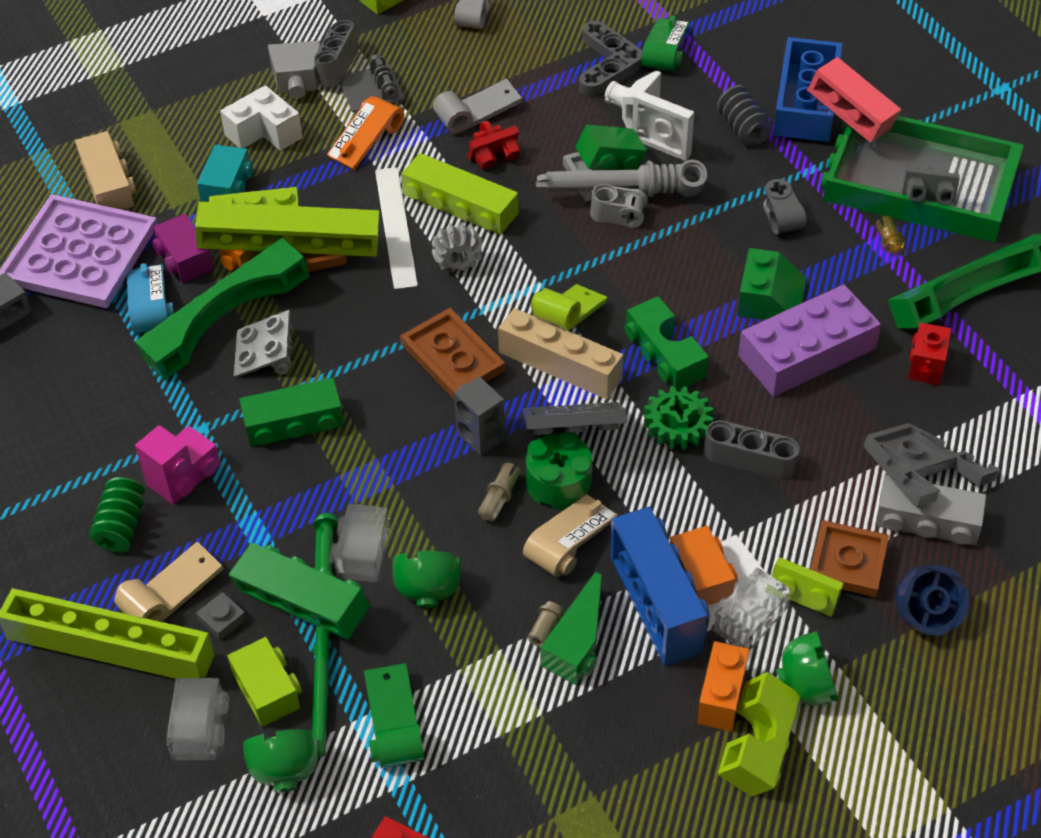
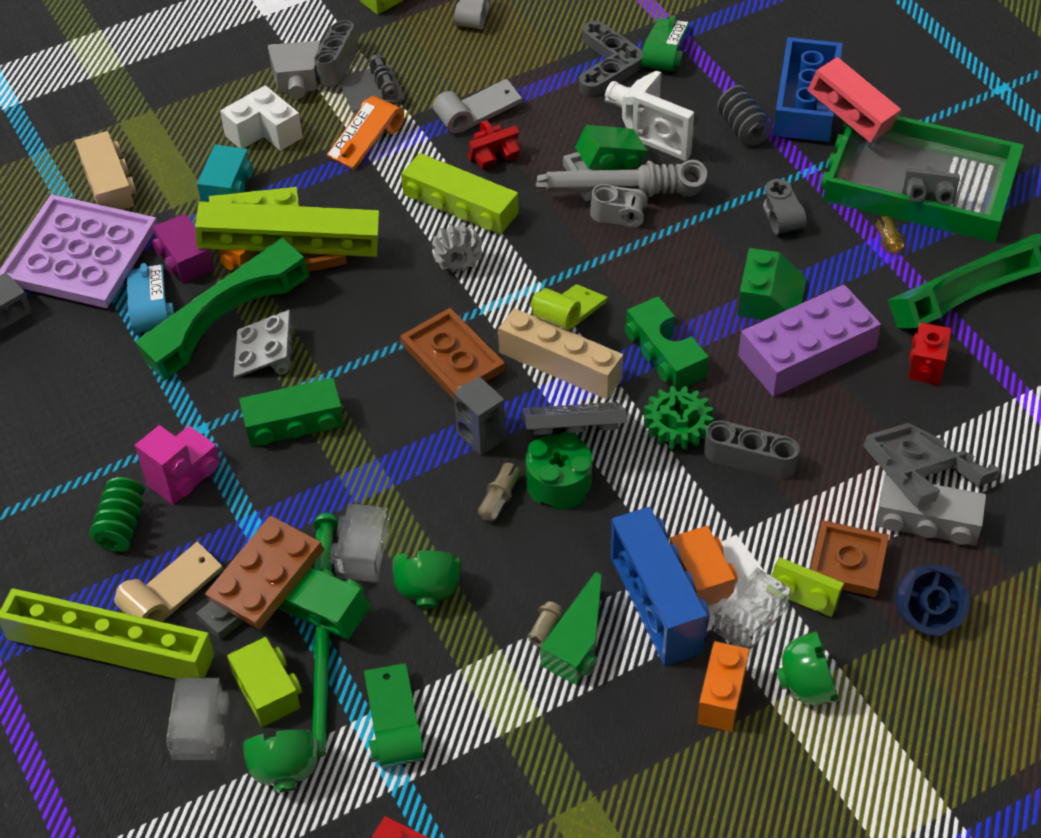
white sticker [375,167,418,289] -> none
tan door [523,494,618,578] -> none
lime arch [717,672,800,797] -> none
none -> dark orange plate [205,515,325,630]

